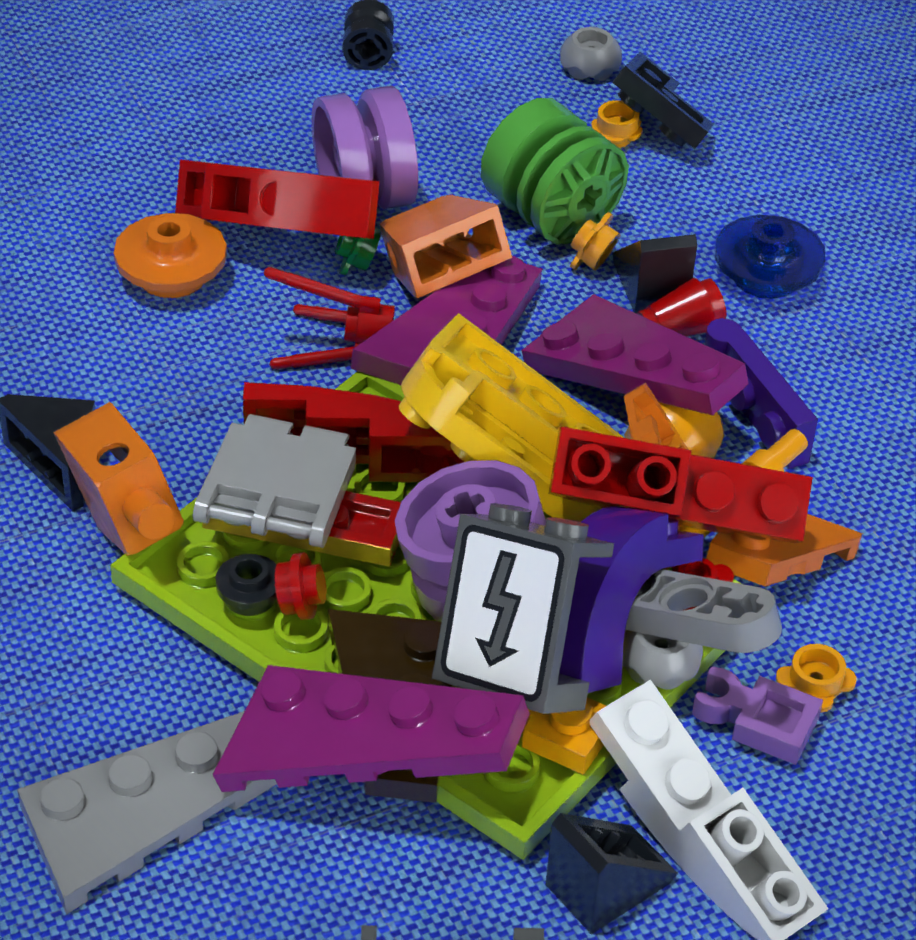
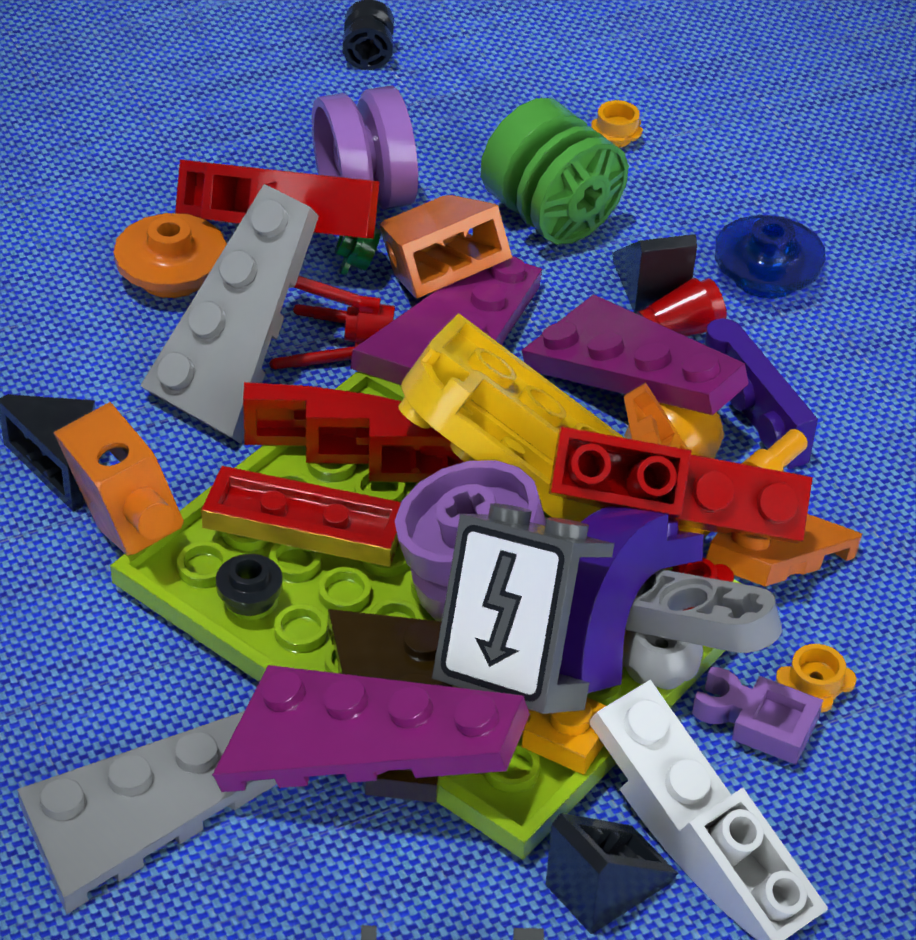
light grey plate [193,414,356,548] -> none
red plate [275,552,327,620] -> none
light grey plate [560,27,622,81] -> none
light orange plate [570,212,621,271] -> none
black plate [612,52,714,149] -> none
none -> light grey wing [140,184,319,444]

